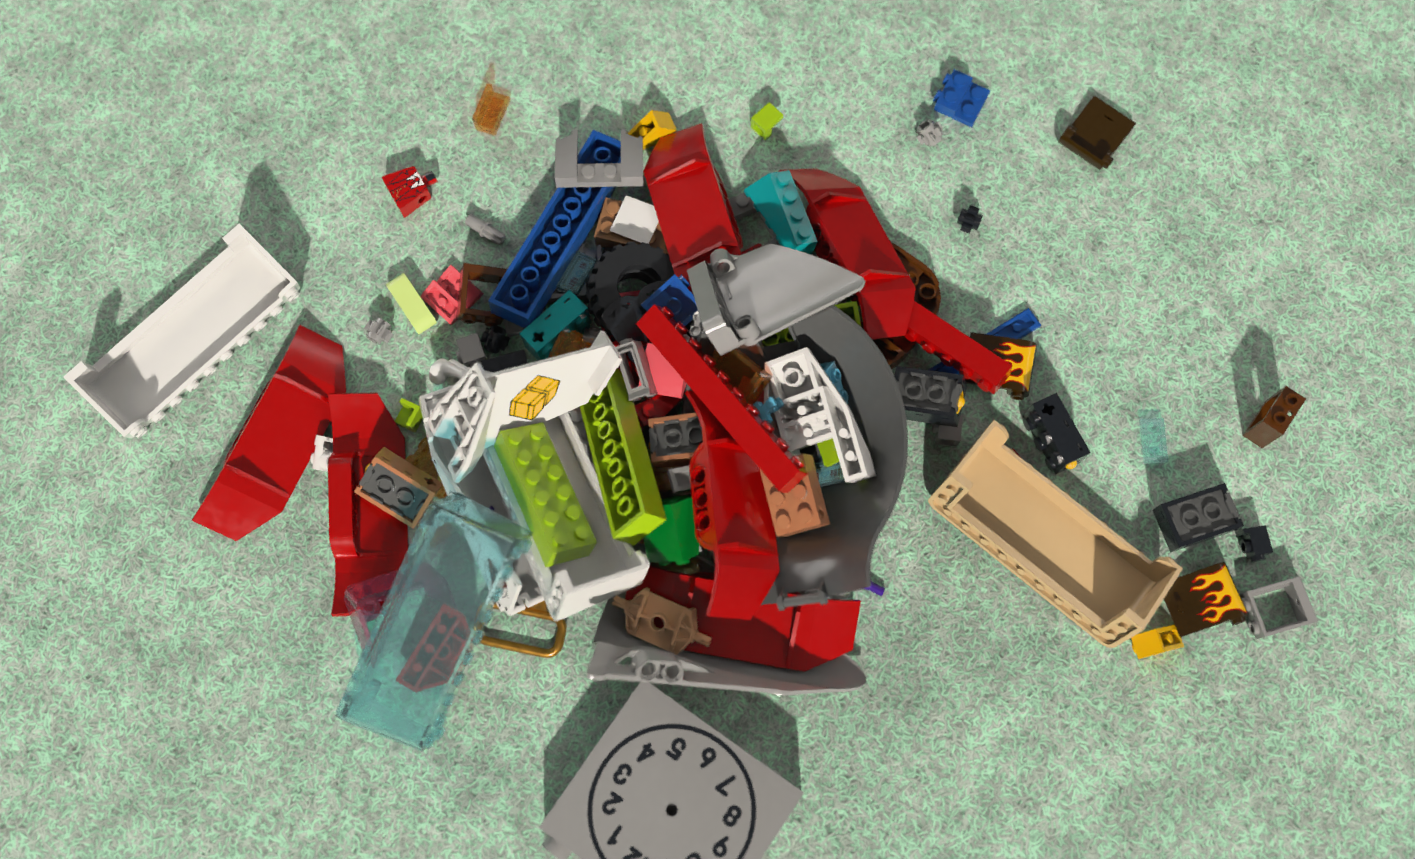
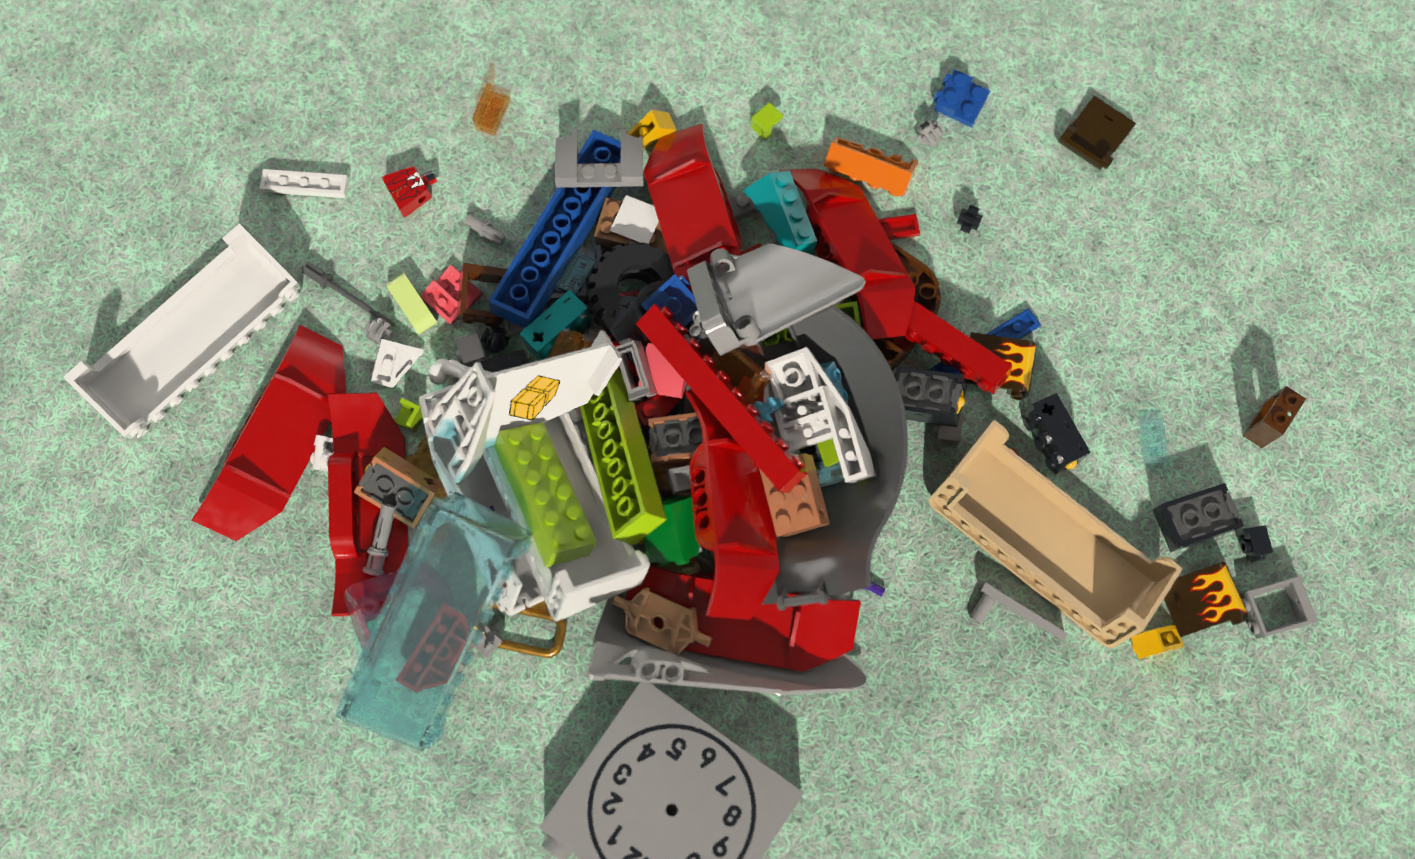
none -> white plate [259,169,349,198]
none -> dark grey piece [302,262,395,327]
none -> light grey pin [363,504,396,576]
none -> white wing [370,339,424,388]
none -> light grey tile [473,625,504,658]
none -> orange wedge [824,137,919,196]
none -> red tile [878,214,920,240]
none -> light grey piece [969,582,1068,641]

